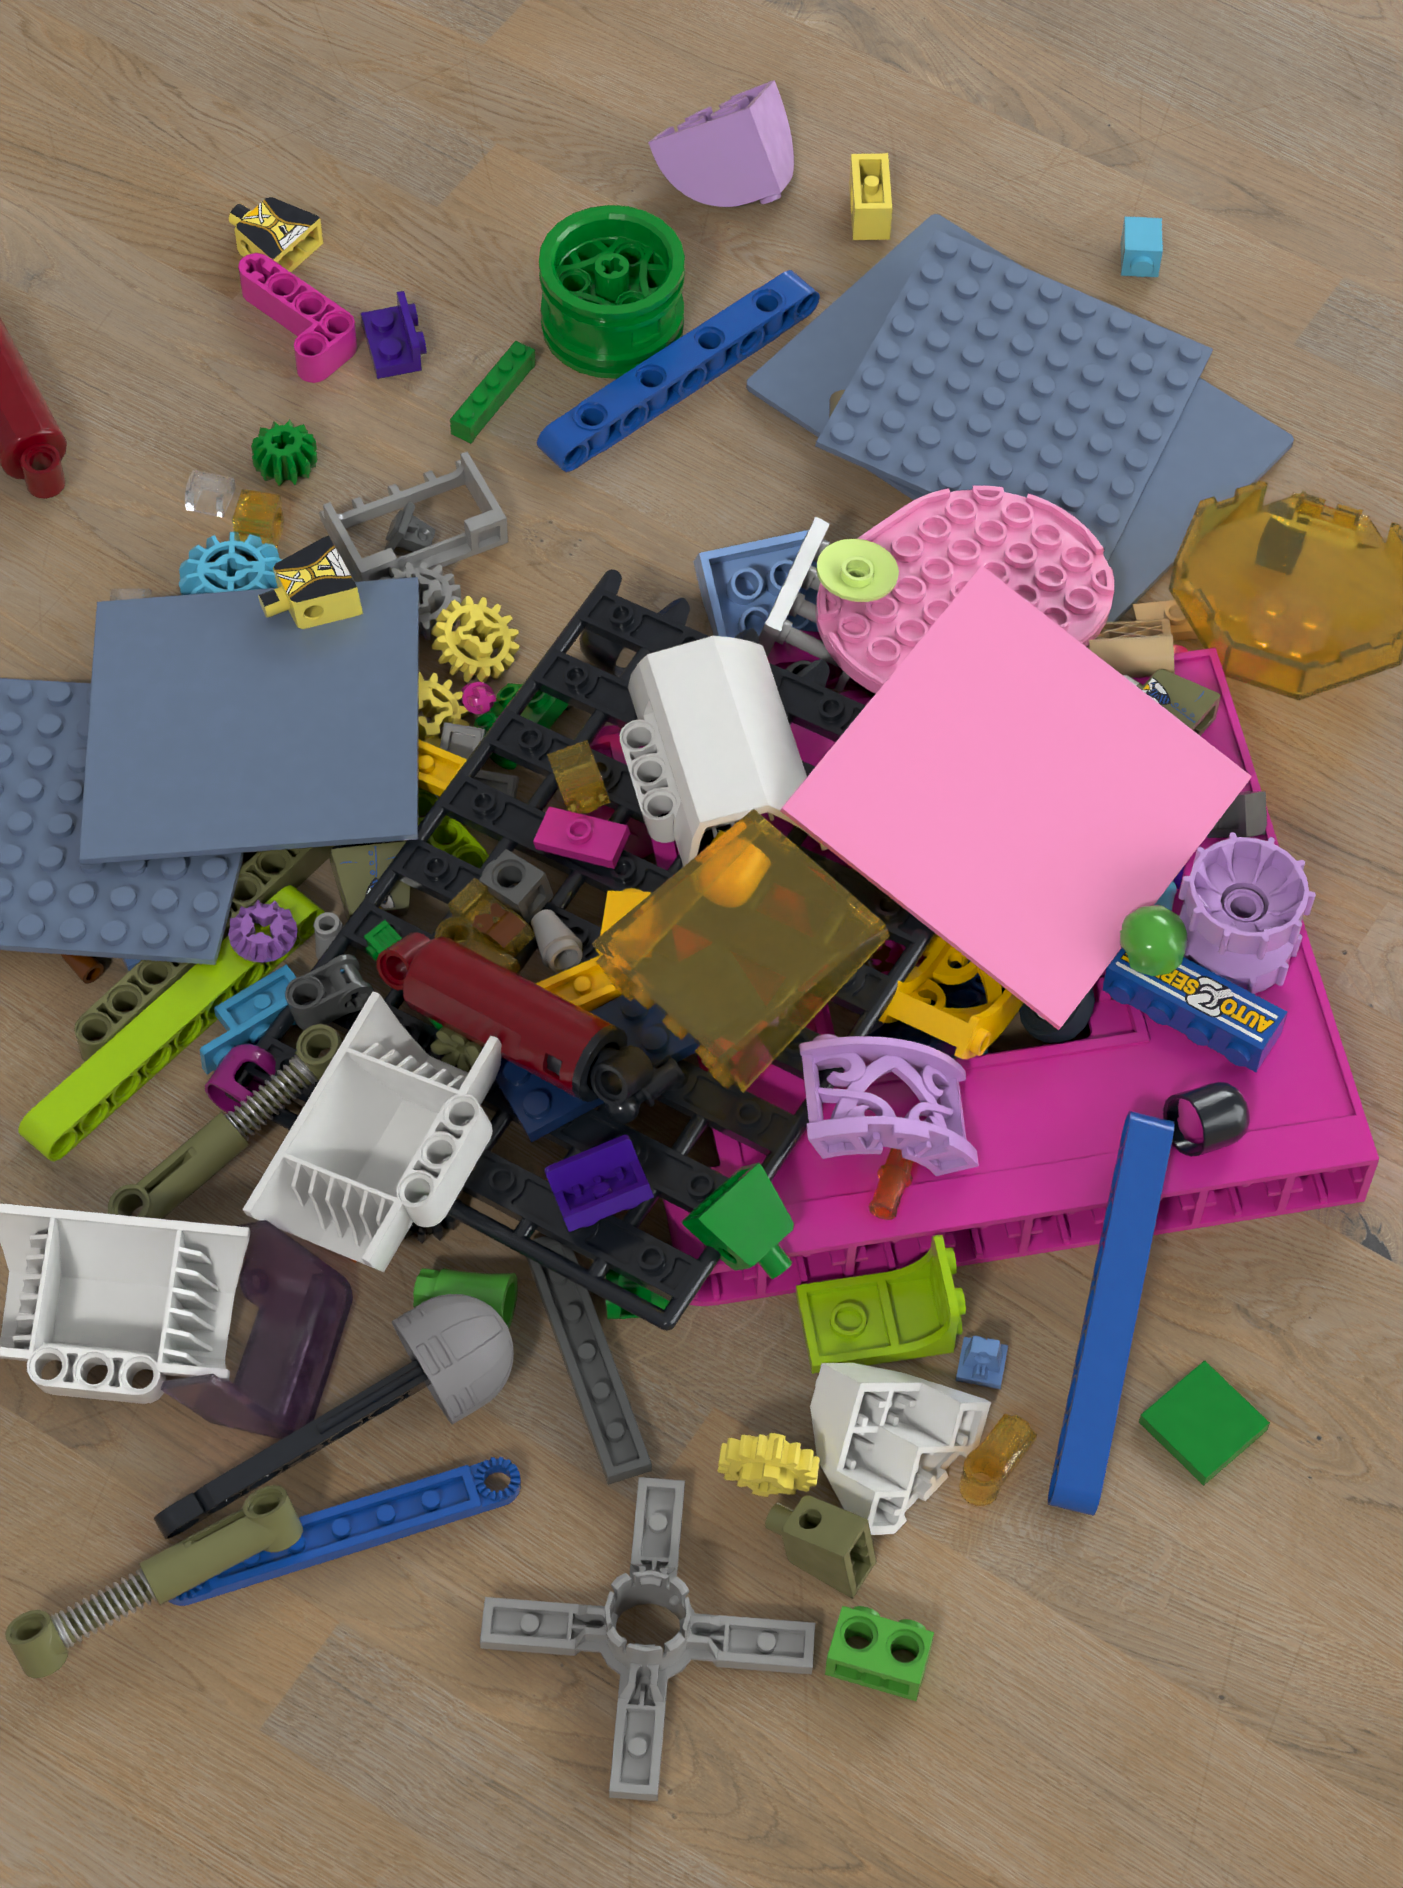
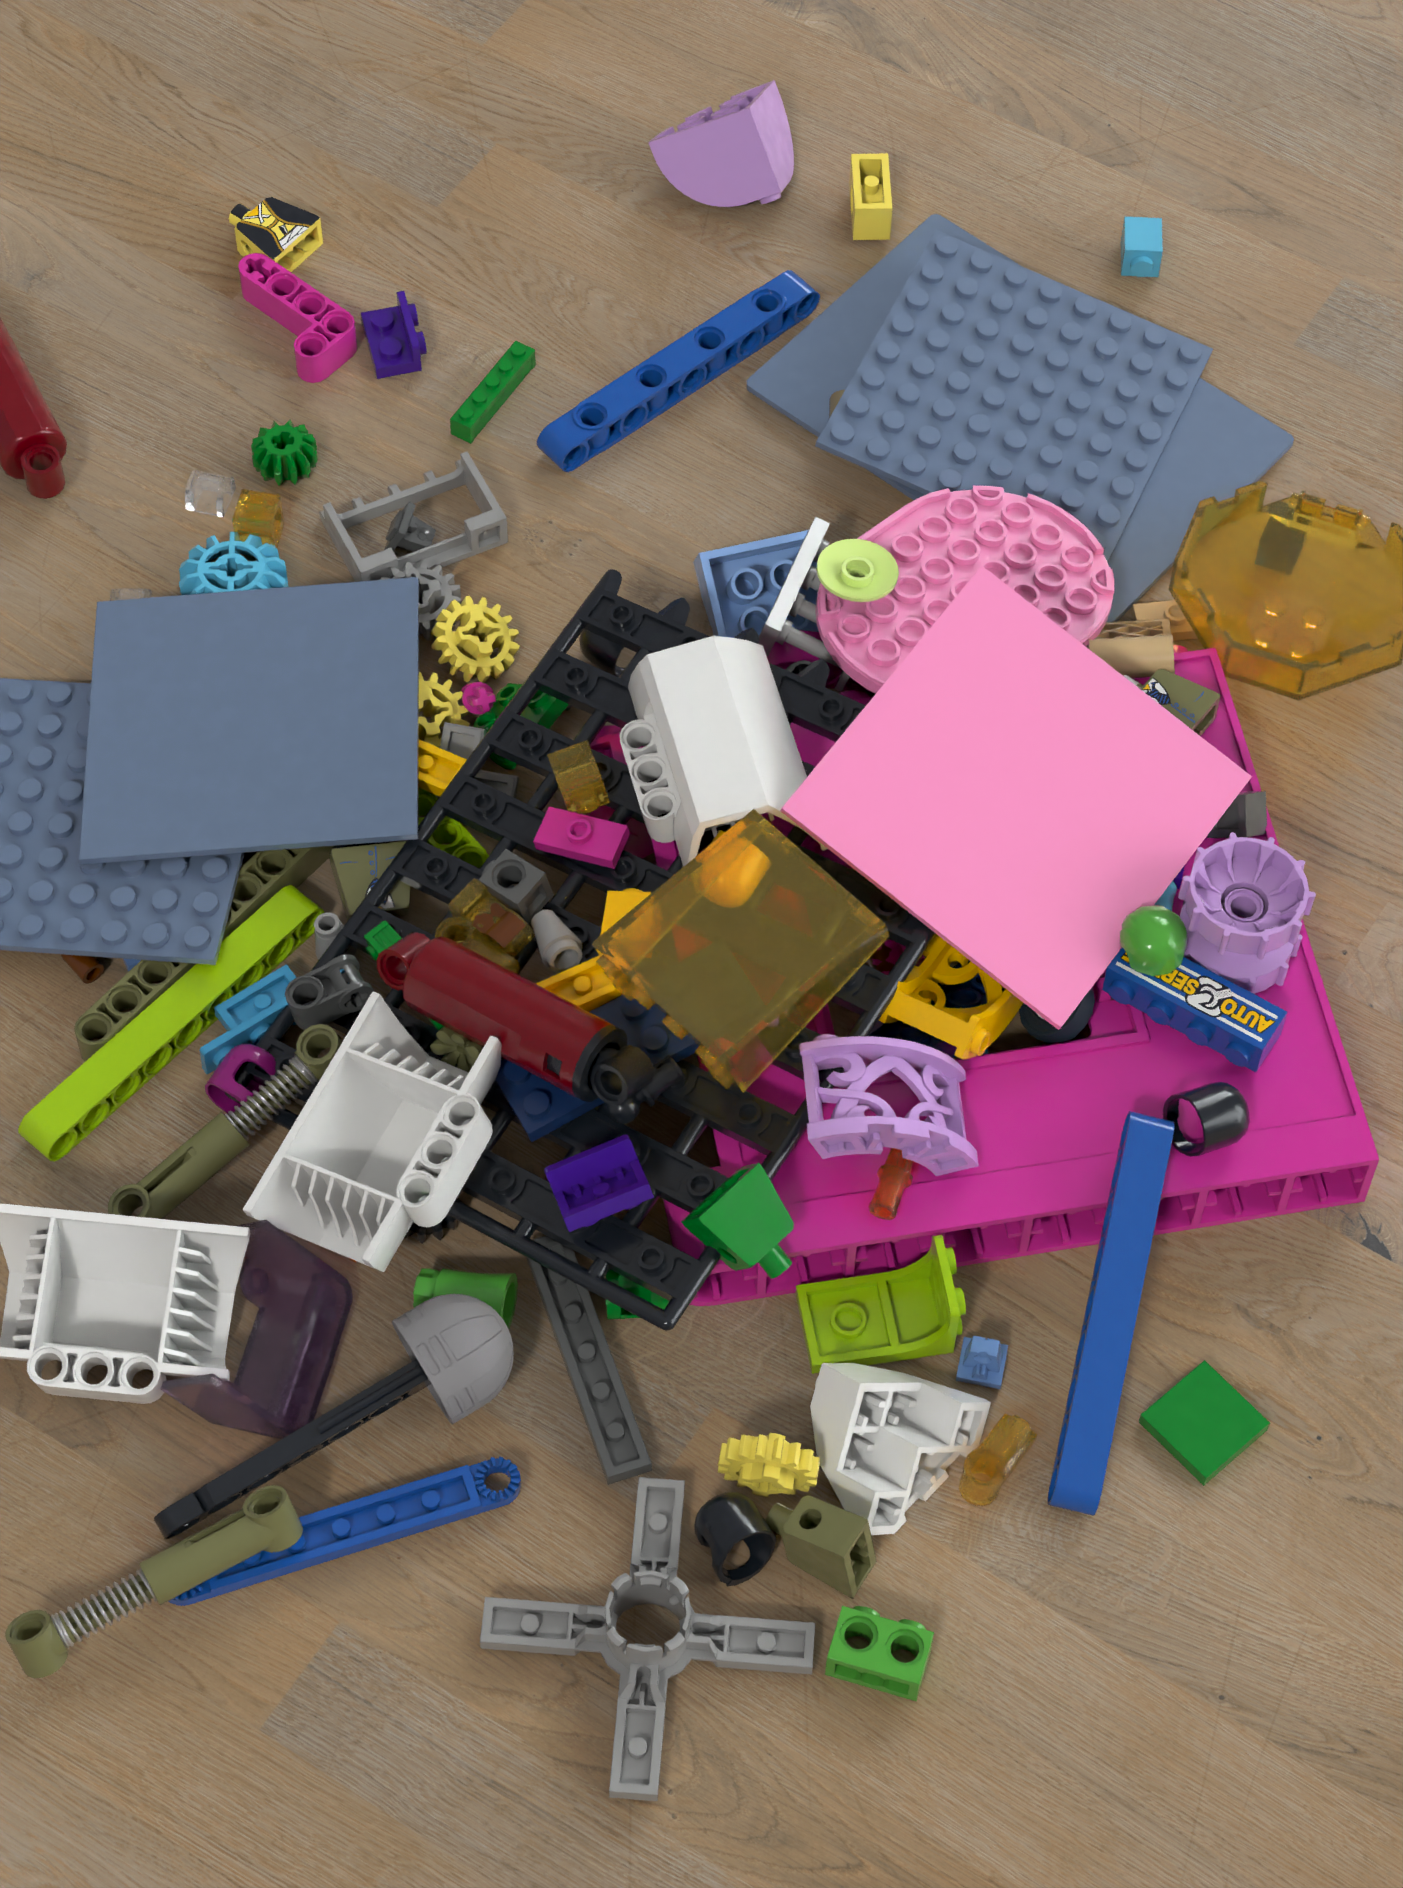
medium lavender gear [228,899,297,963] -> none
torso [258,535,363,629] -> none
green wheel [539,205,685,379] -> none
none -> black helmet [694,1492,776,1587]

